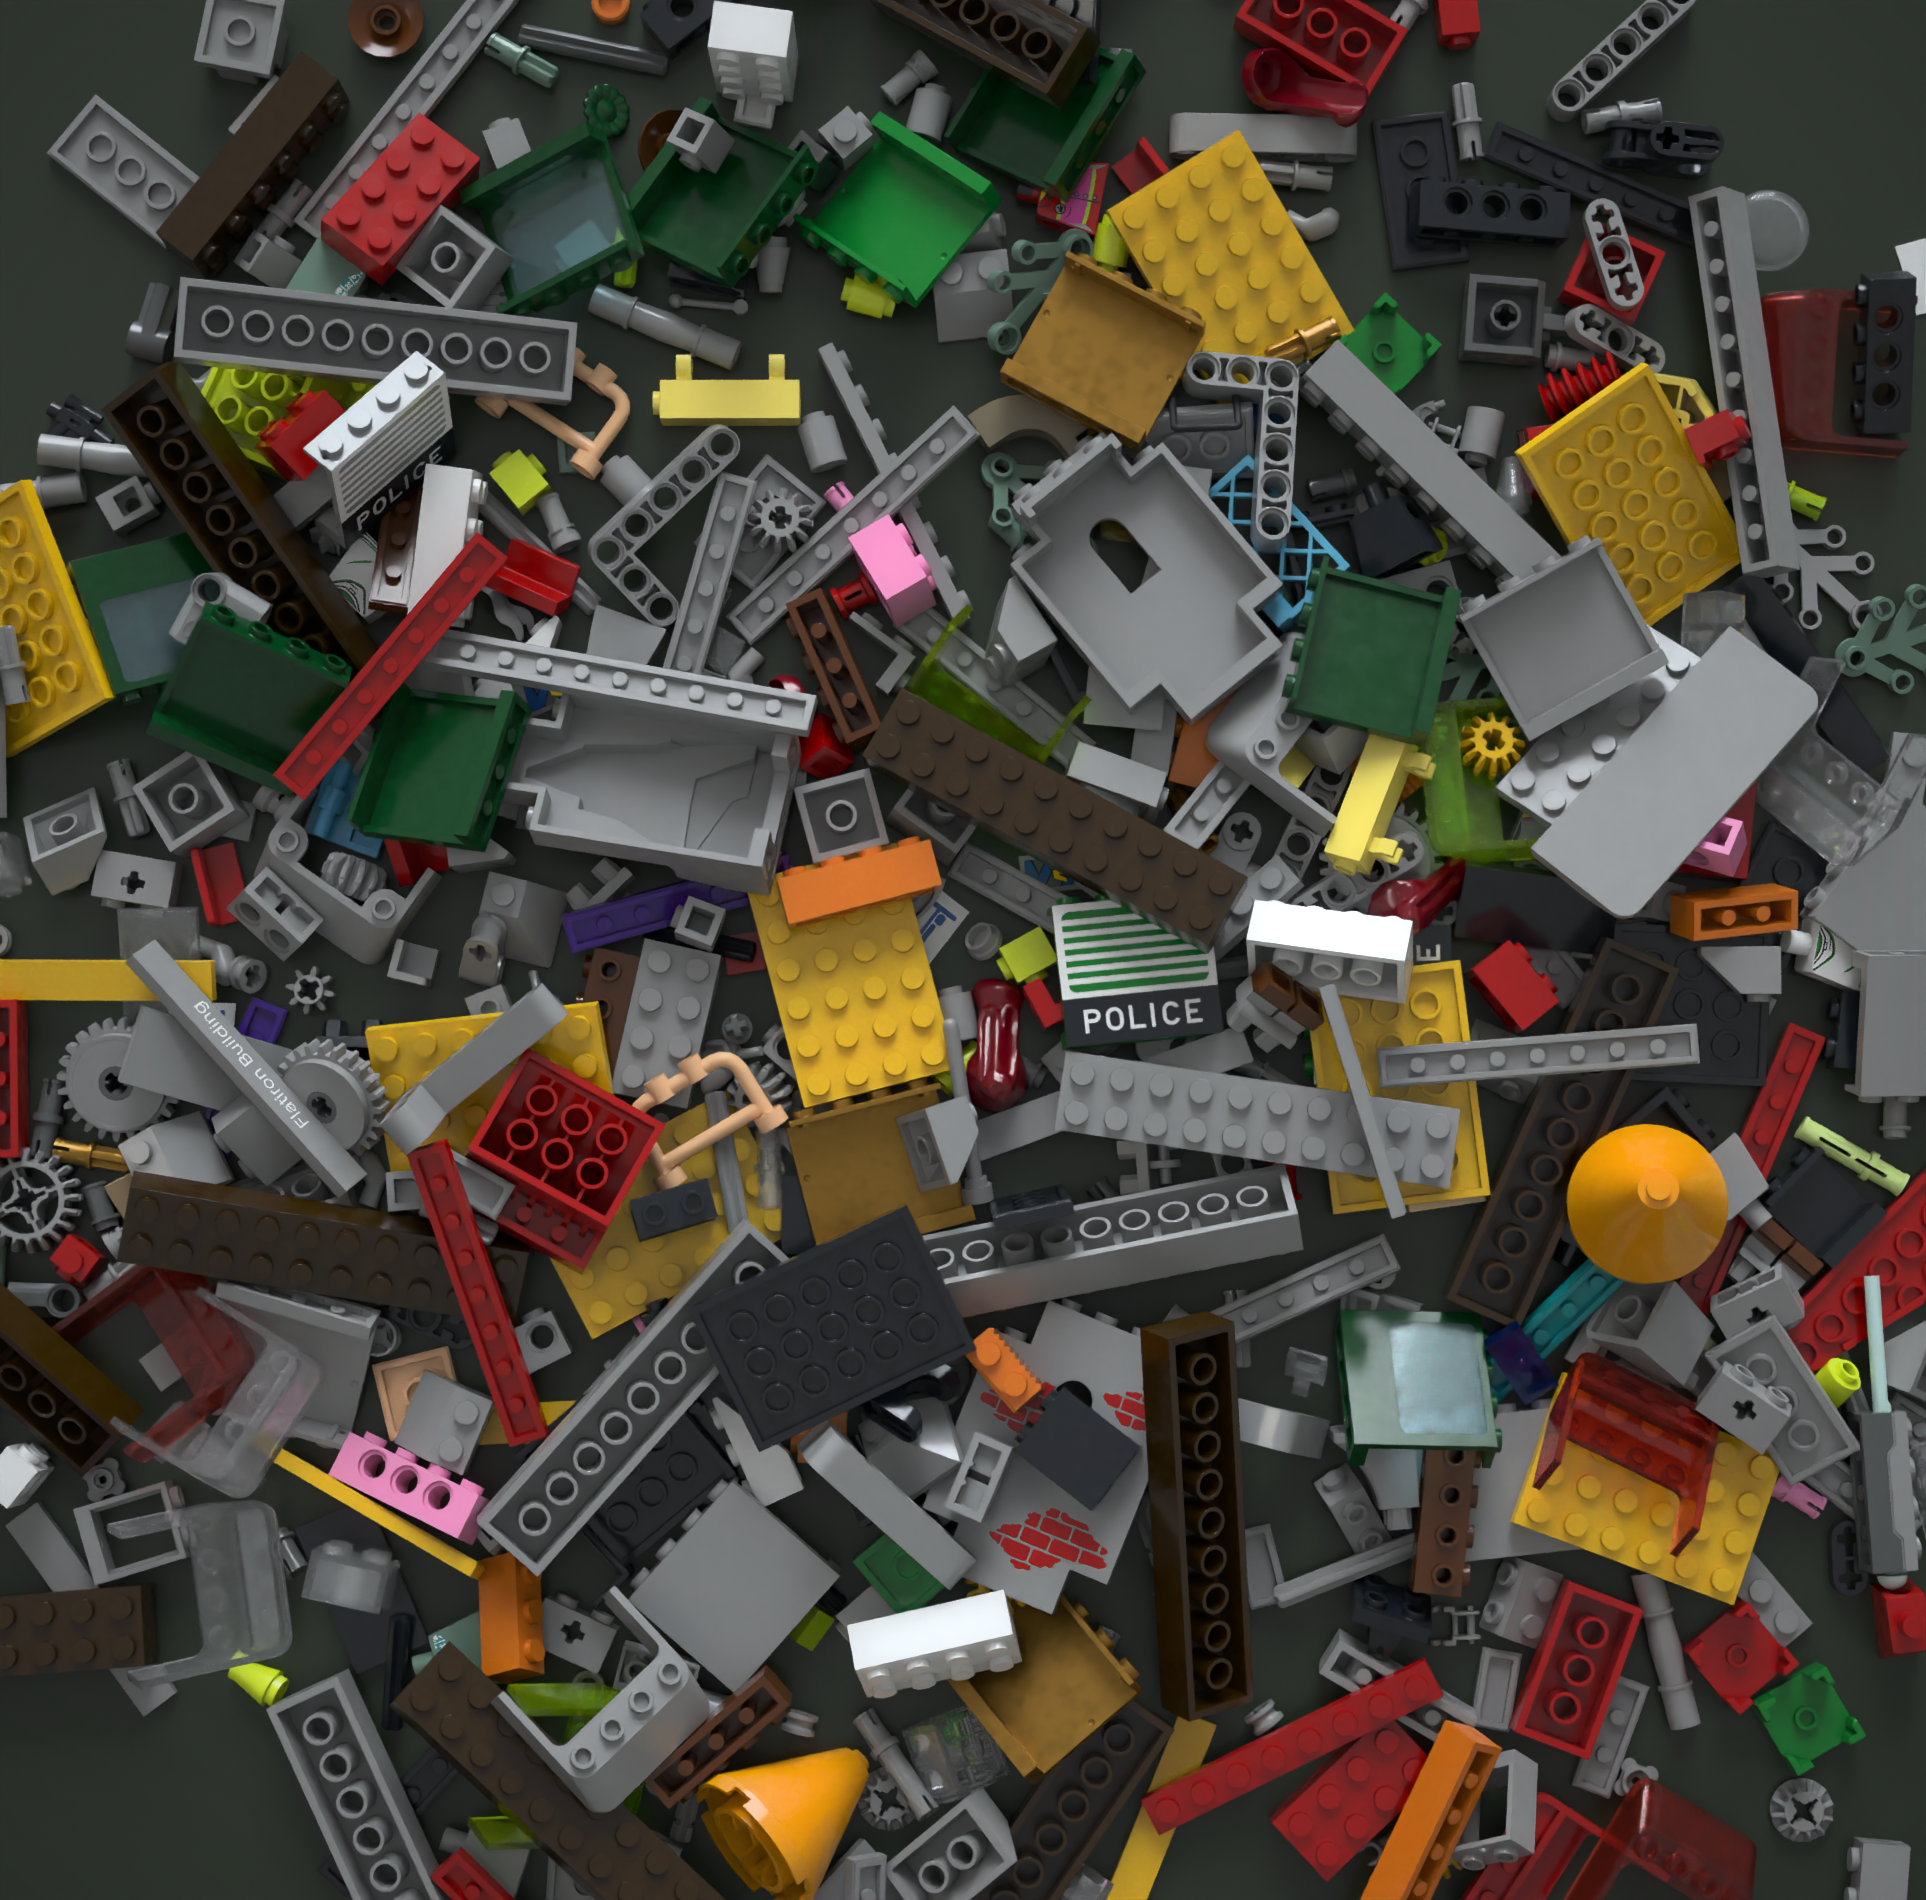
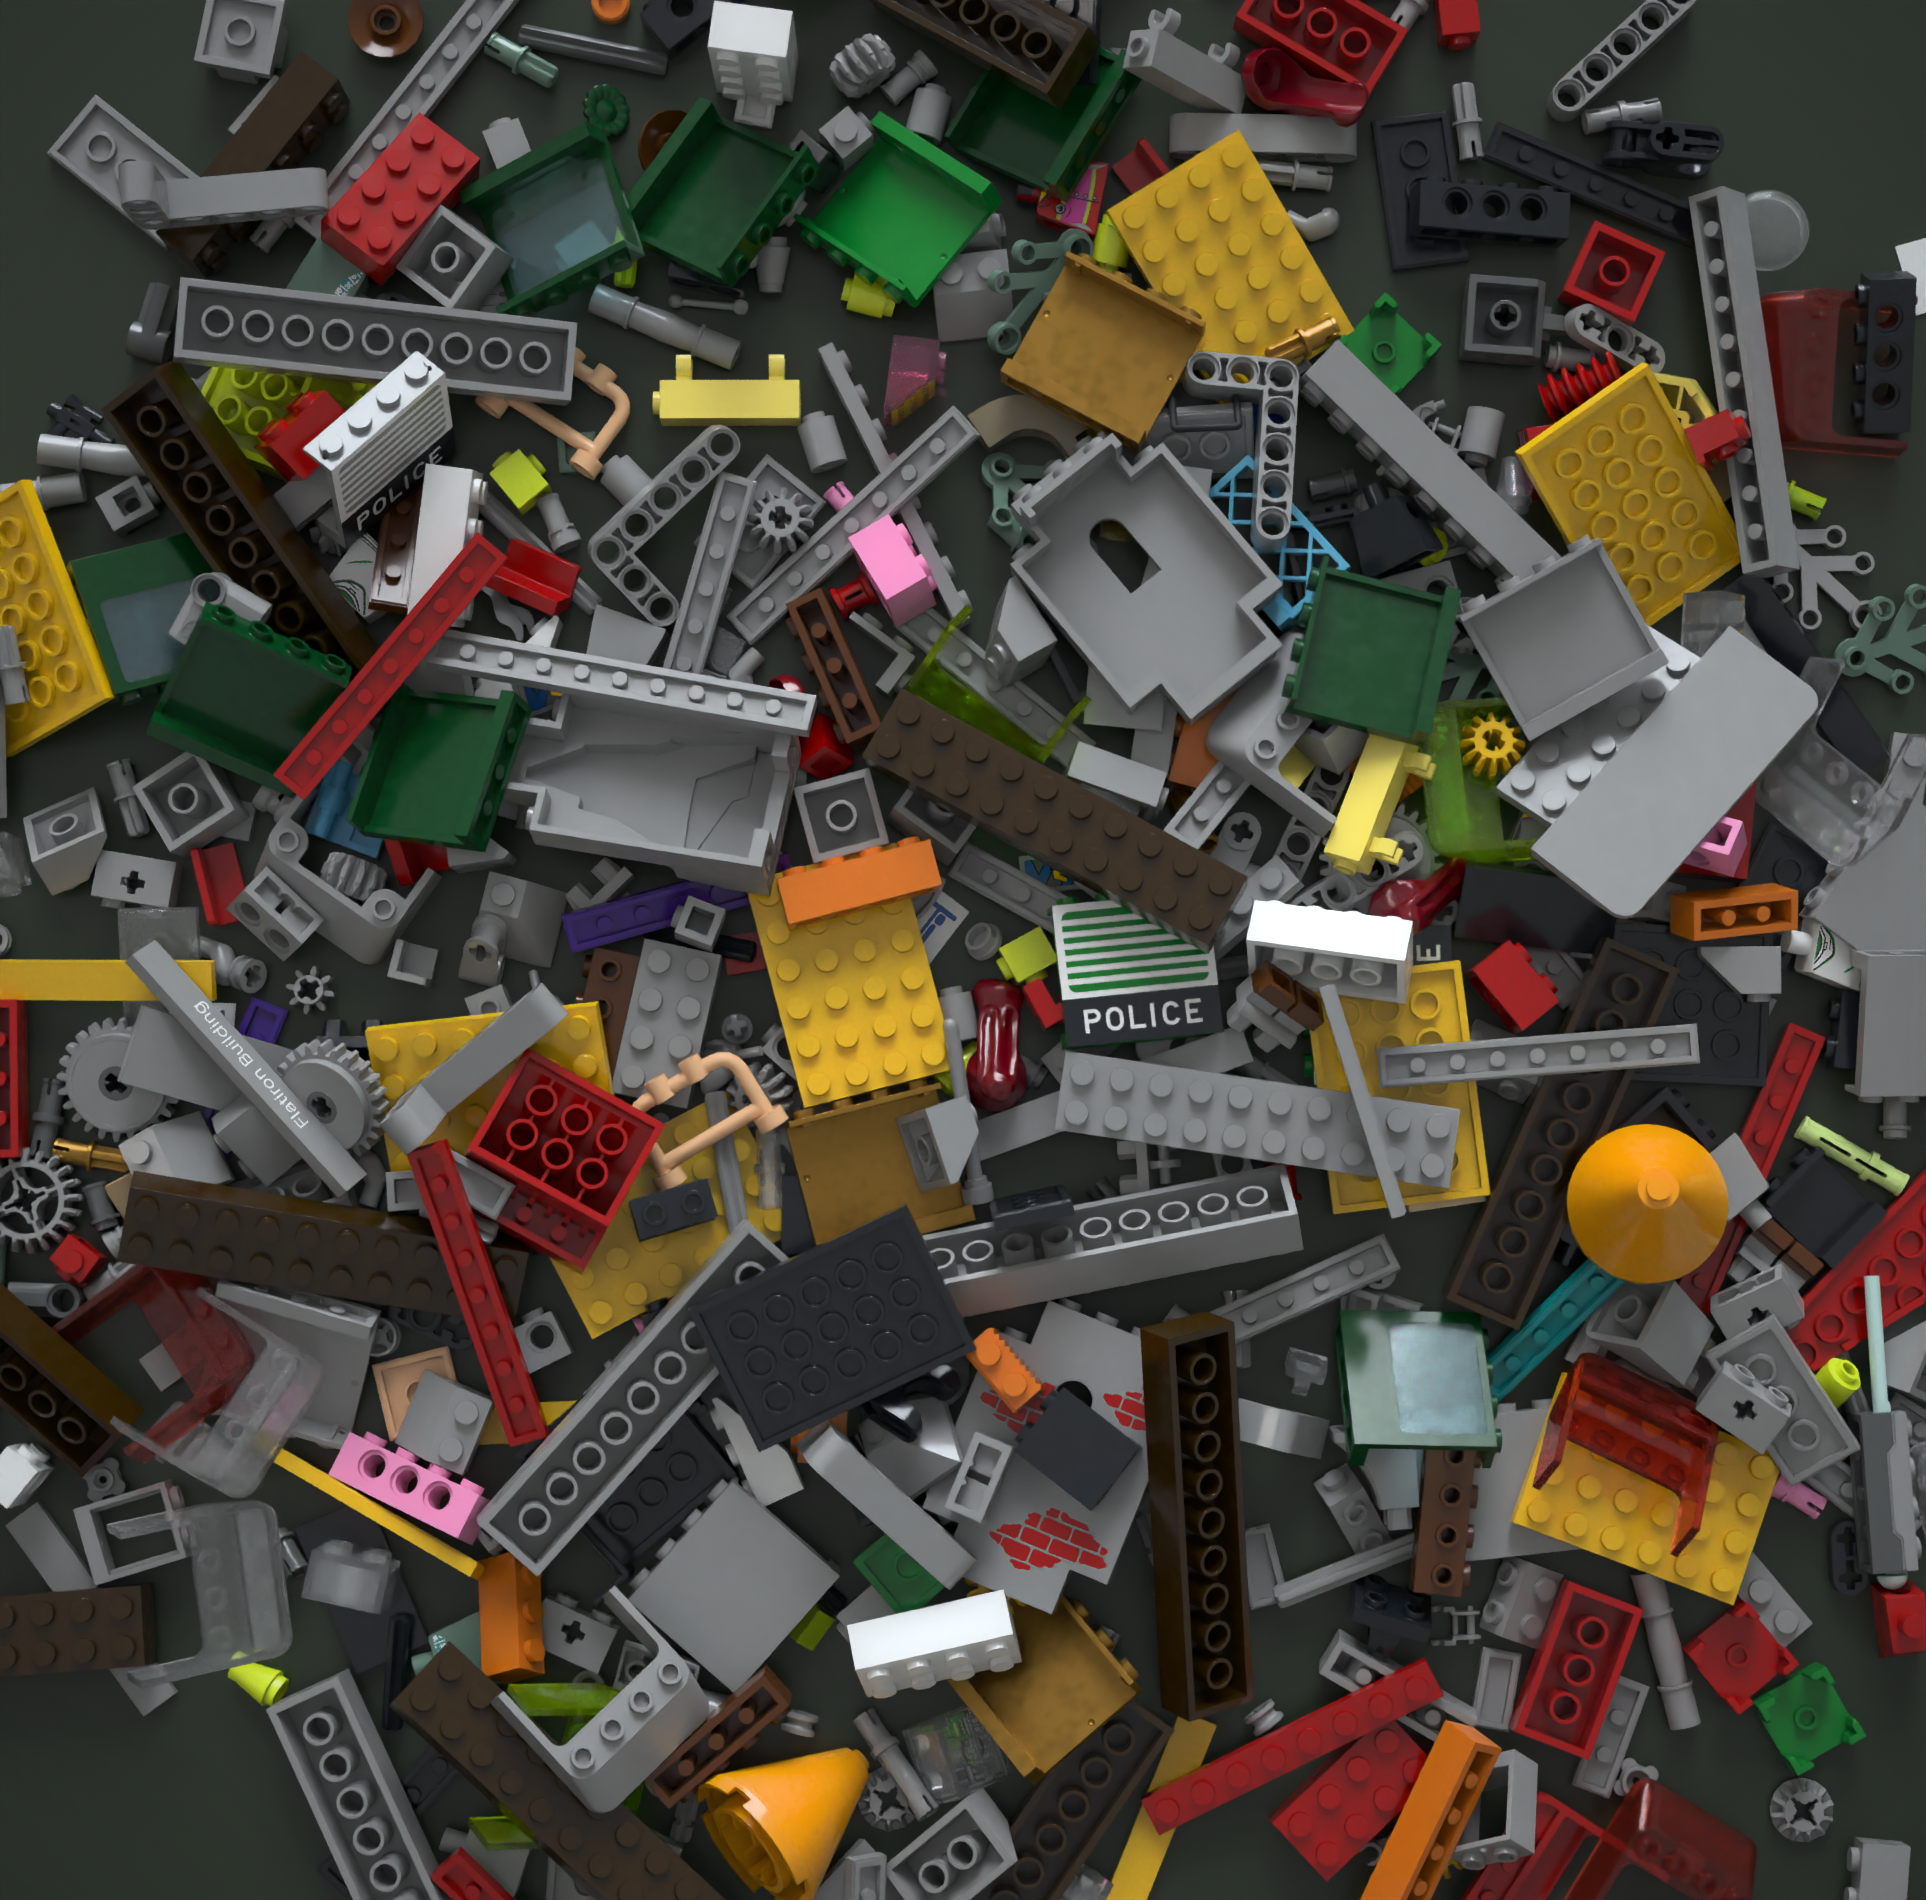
light grey brick [233,229,303,289] -> none
light grey brick [666,107,735,174] -> none
clear blue plate [1483,1320,1559,1406] -> none
light grey beam [1582,198,1644,311] -> none
none -> light grey beam [118,161,329,230]
none -> light grey gear [829,33,896,98]
none -> clear pink slope [884,334,947,428]
none -> light grey brick [1123,8,1246,114]

